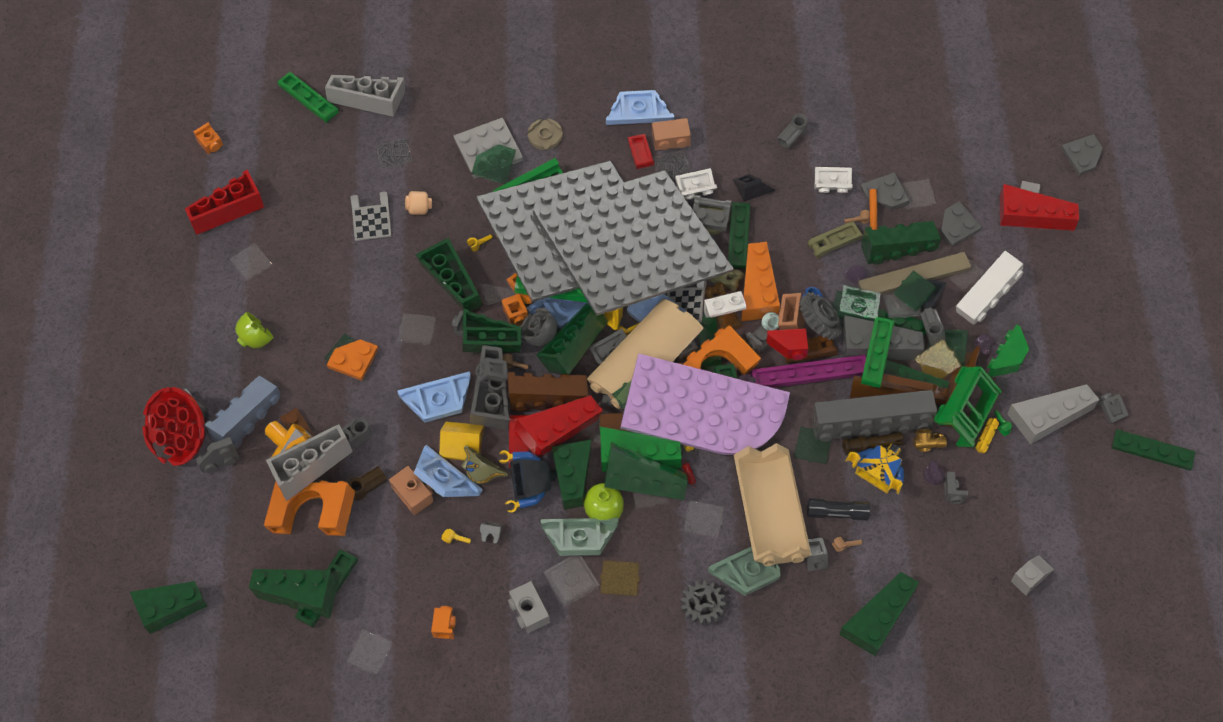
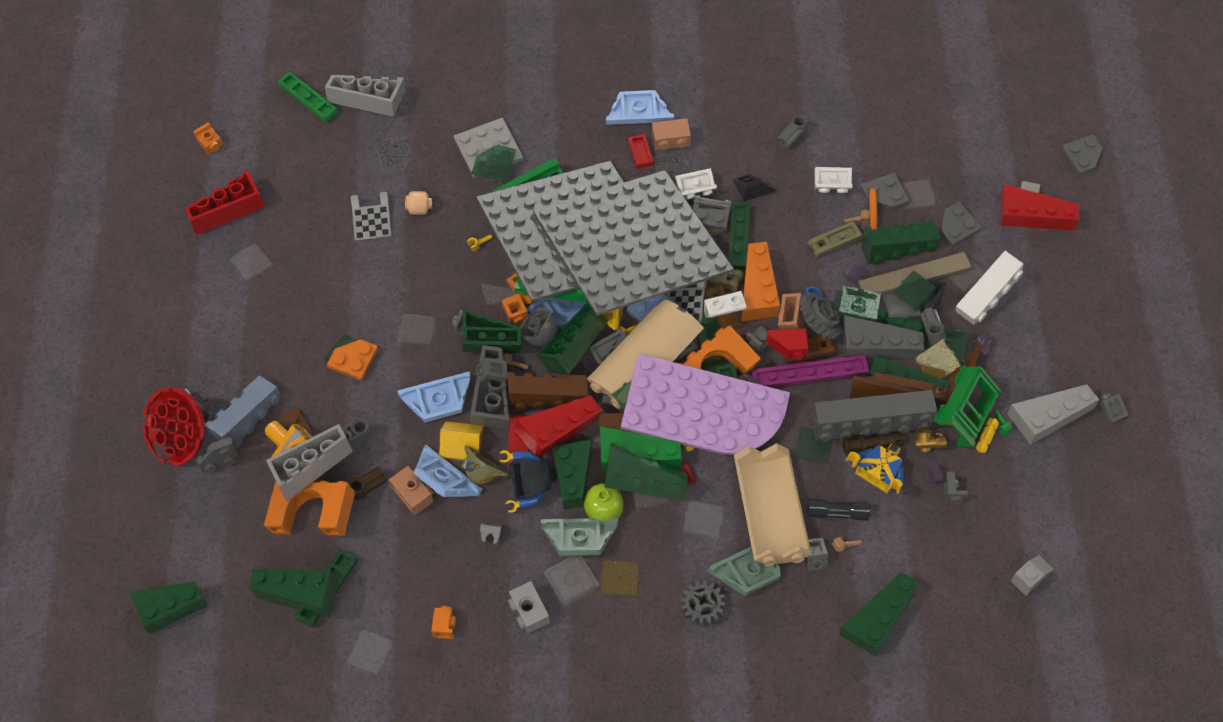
lime cylinder [235,312,273,349] -> none
dark green wedge [415,238,483,312] -> none
yellow hand [441,529,471,544] -> none
dark tan tile [528,119,563,150] -> none
light aqua plate [762,312,779,331] -> none
green tile [861,316,894,388] -> none
green slope [987,324,1029,377] -> none
dark green plate [1111,429,1195,471] -> none

